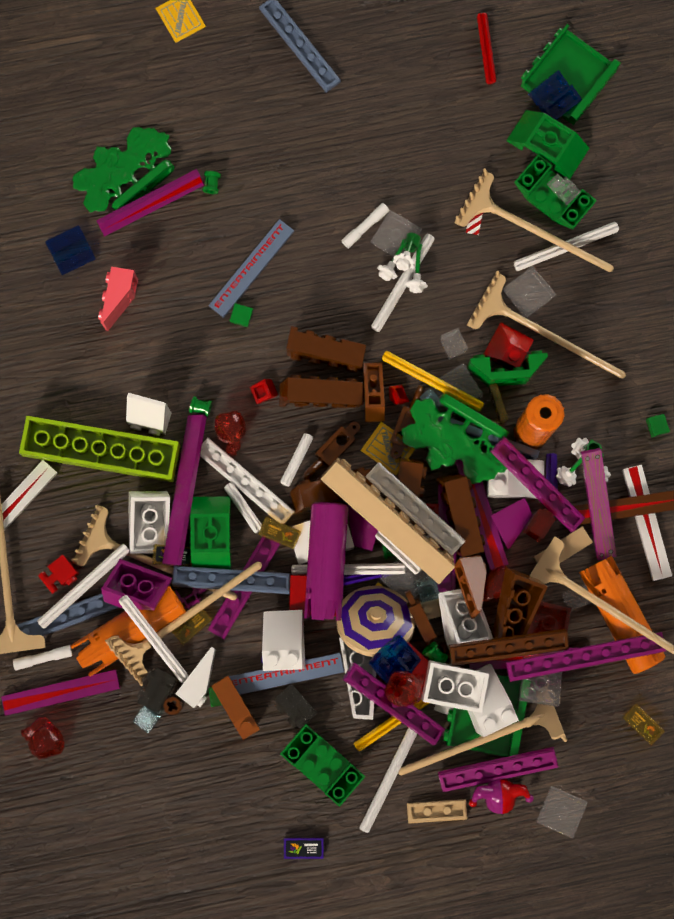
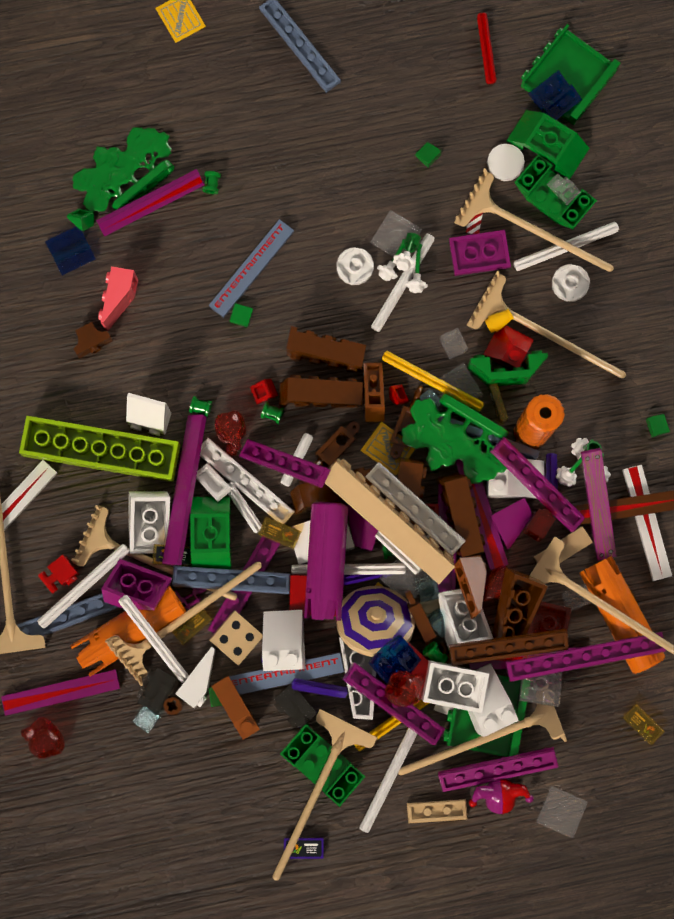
white piece [13,645,73,670] -> none
white piece [341,203,390,249] -> none
clear plate [503,266,556,318] -> none
none -> green slope [67,209,94,231]
none -> reddish brown brick [73,322,113,359]
none -> white tile [196,462,232,502]
none -> tan tile [209,610,263,666]
none -> magenta tile [239,439,331,488]
none -> green bush [261,402,284,424]
none -> tan piece [273,709,378,881]
none -> dark purple axle [291,678,348,698]
none -> white tile [337,247,374,285]
none -> green slope [415,142,442,168]
none -> clear light blue slope [428,608,445,638]
none -> magenta plate [449,230,511,276]
none -> yellow cone [484,309,514,333]
none -> white tile [487,144,525,181]
none -> white tile [552,264,590,302]

